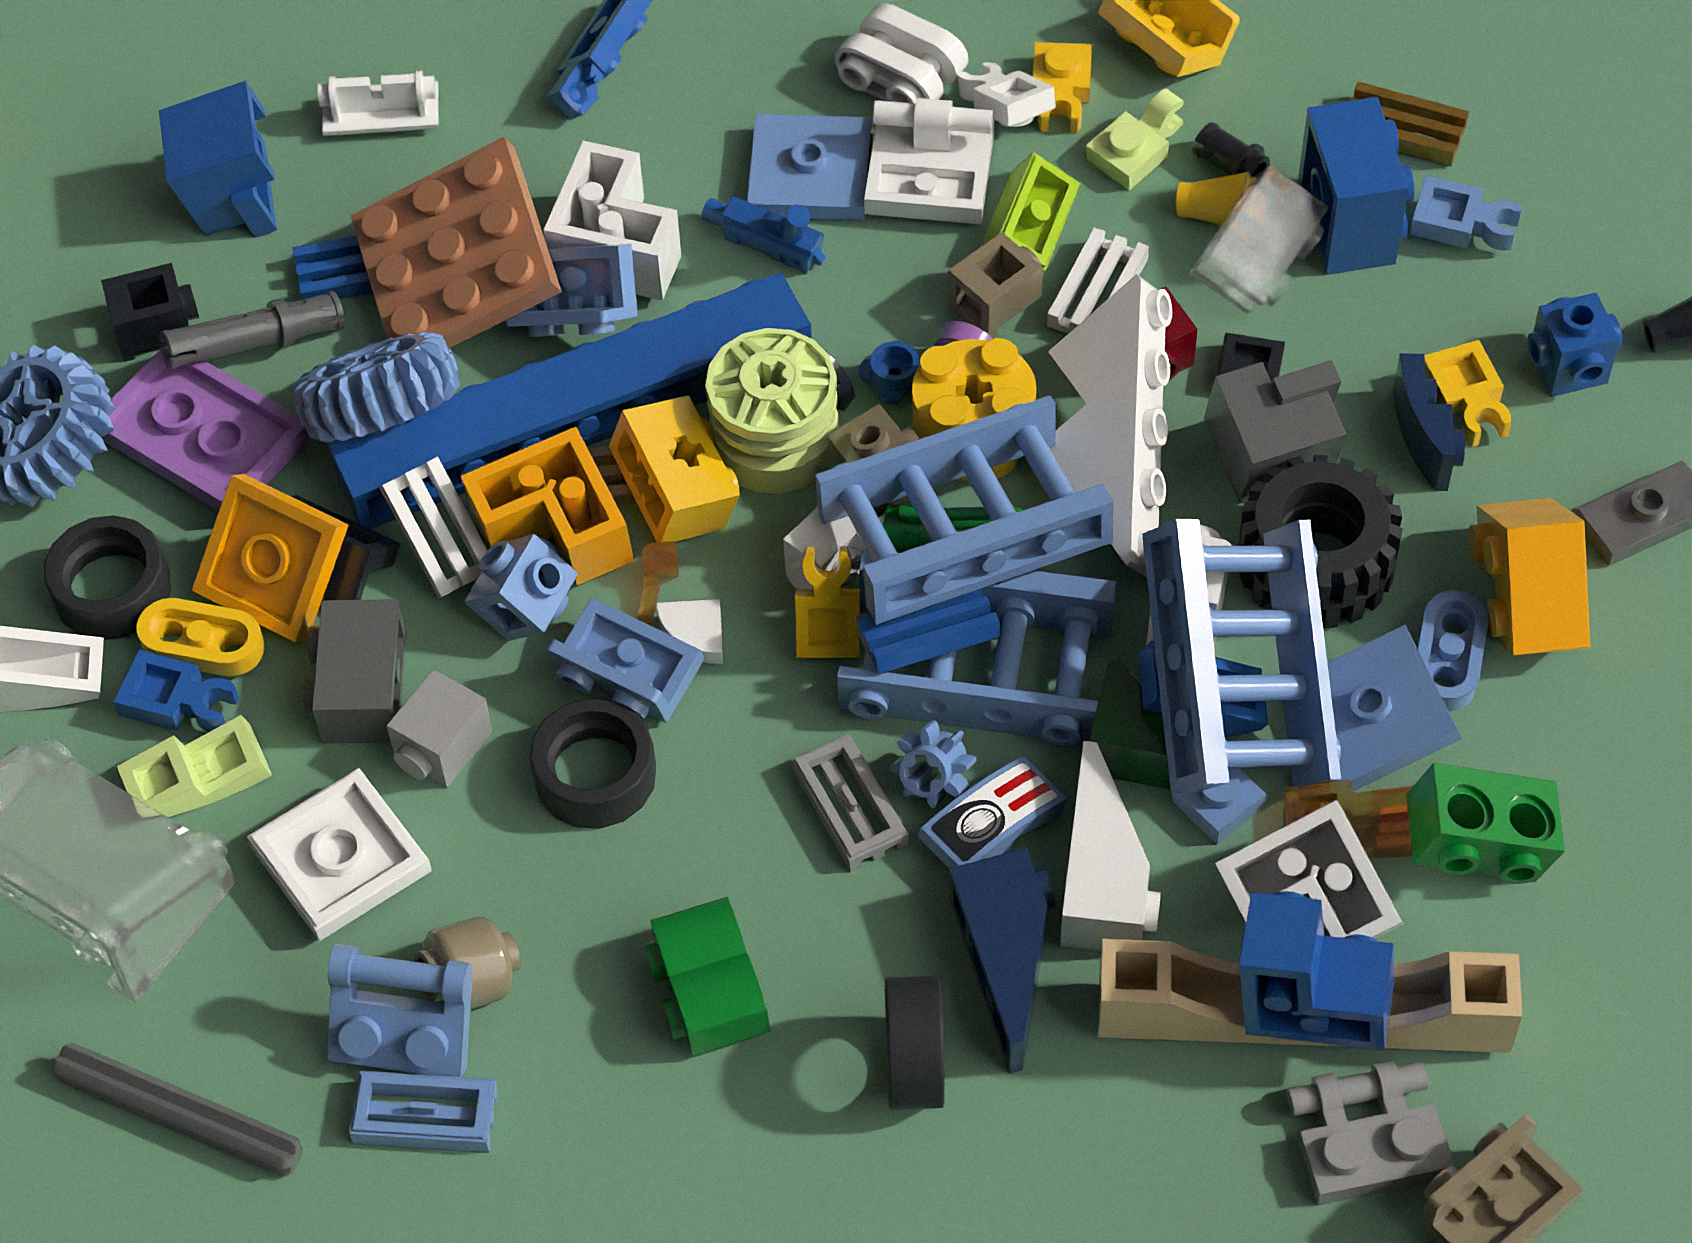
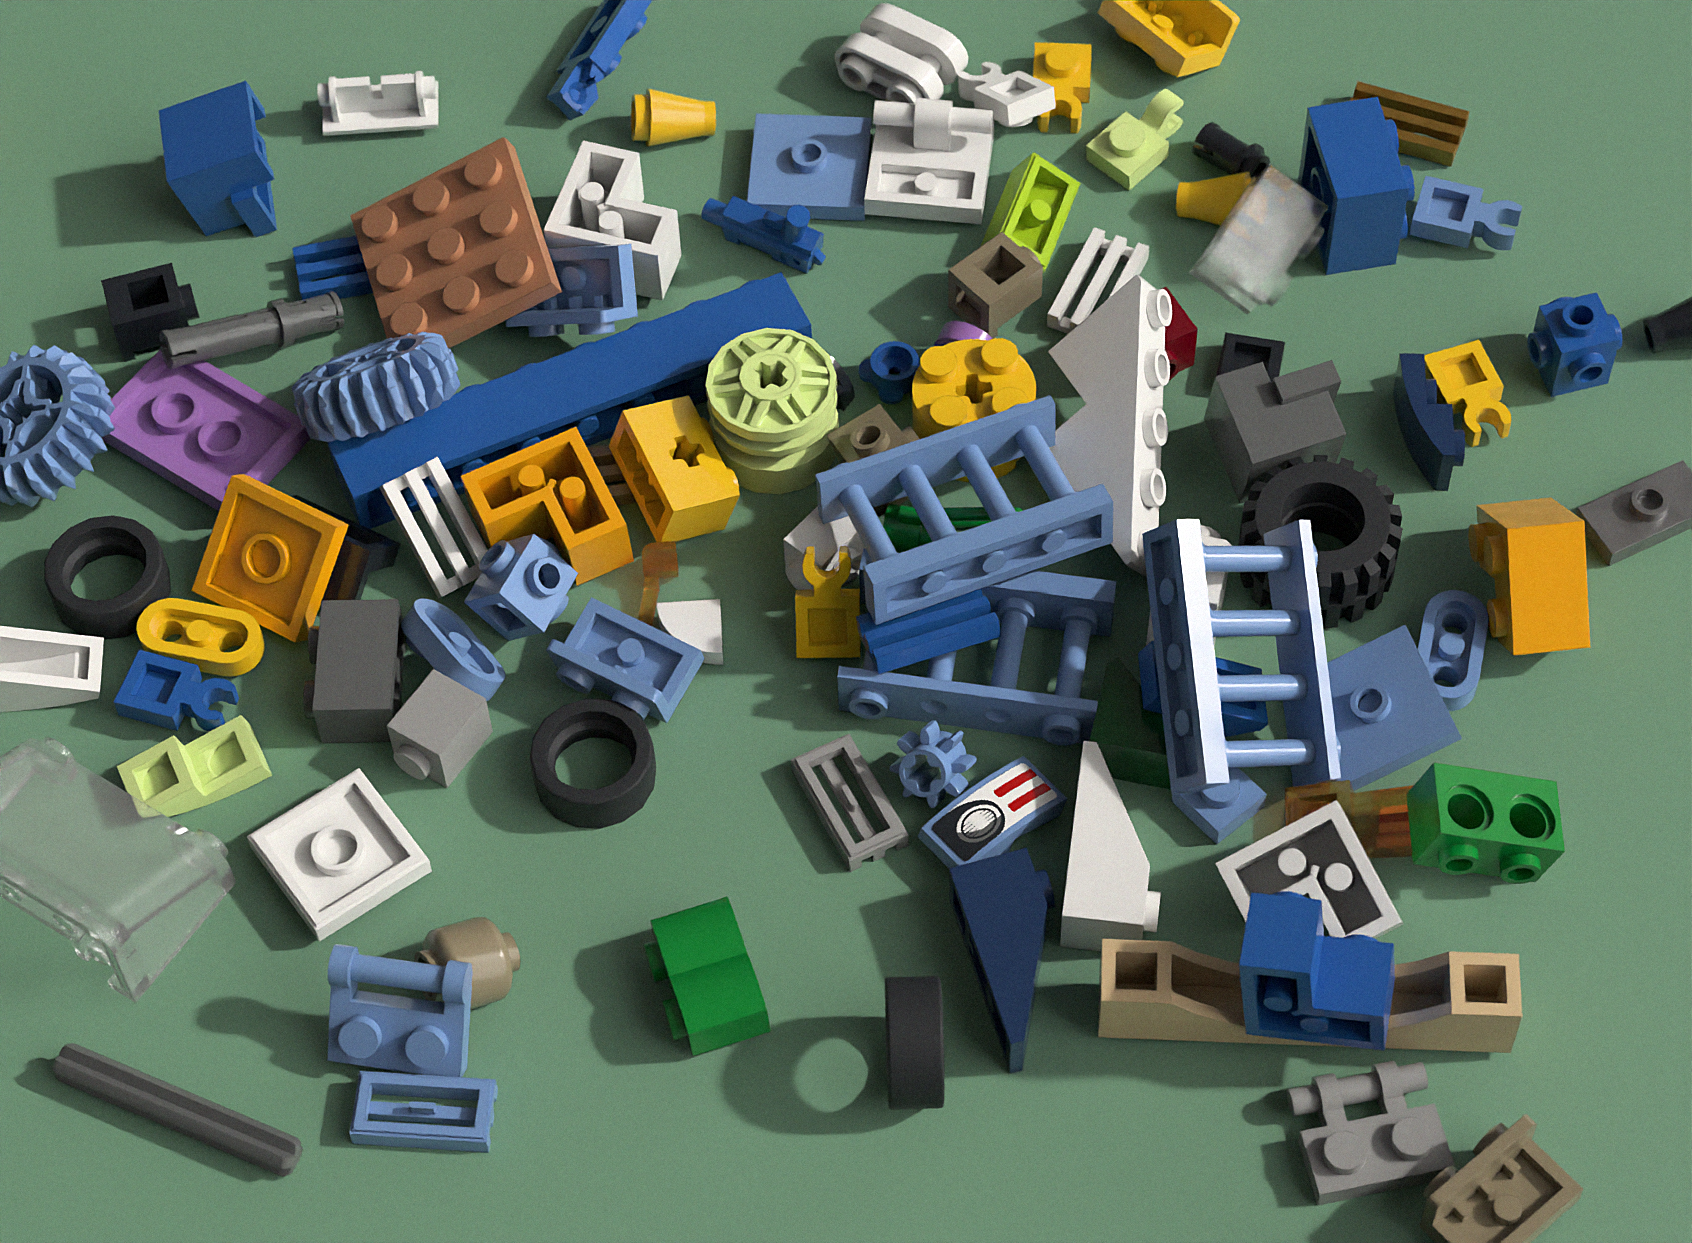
none -> medium blue plate [401,598,506,701]
none -> yellow cone [631,88,716,147]

